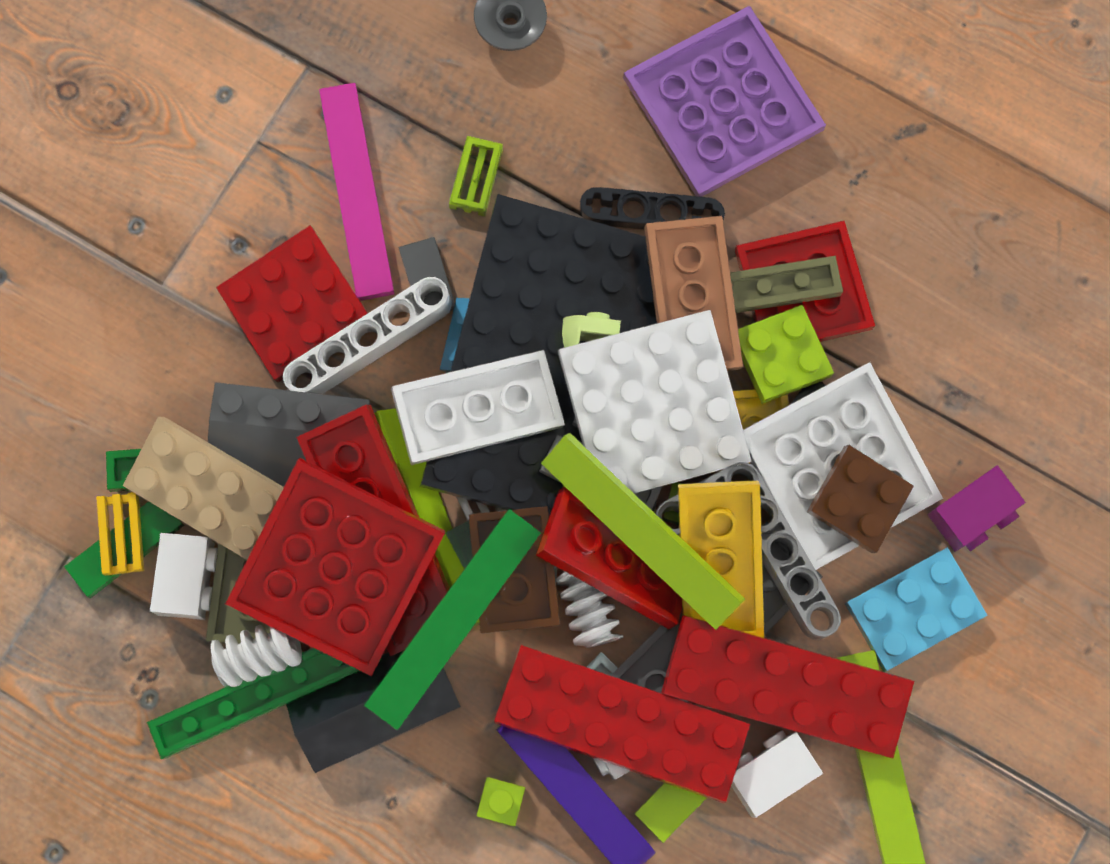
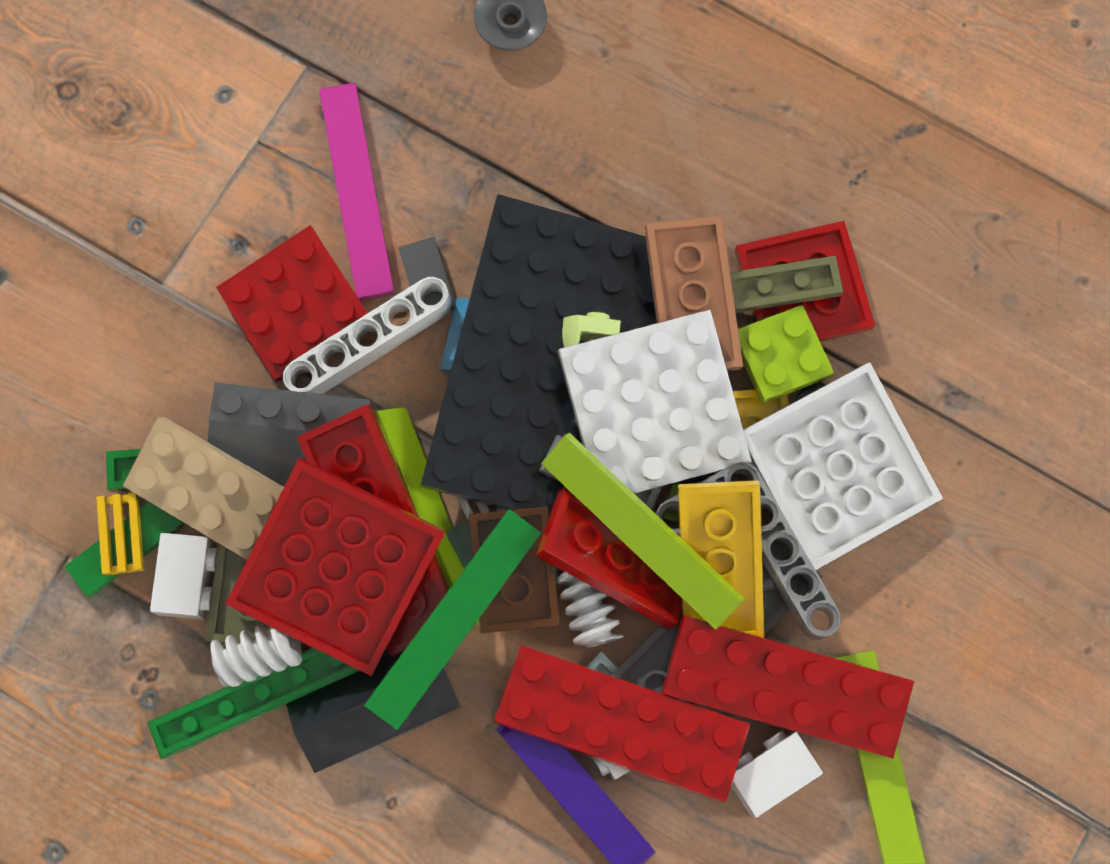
white plate [391,350,565,465] -> none
lime tile [449,136,503,217] -> none
lime plate [476,777,526,827] -> none
black beam [579,187,725,230] -> none
medium lavender plate [623,6,826,197] -> none
lime tile [634,783,707,843] -> none
reddish brown plate [807,445,914,553] -> none
medium azure plate [845,547,988,672] -> none
magenta brick [927,465,1026,552] -> none

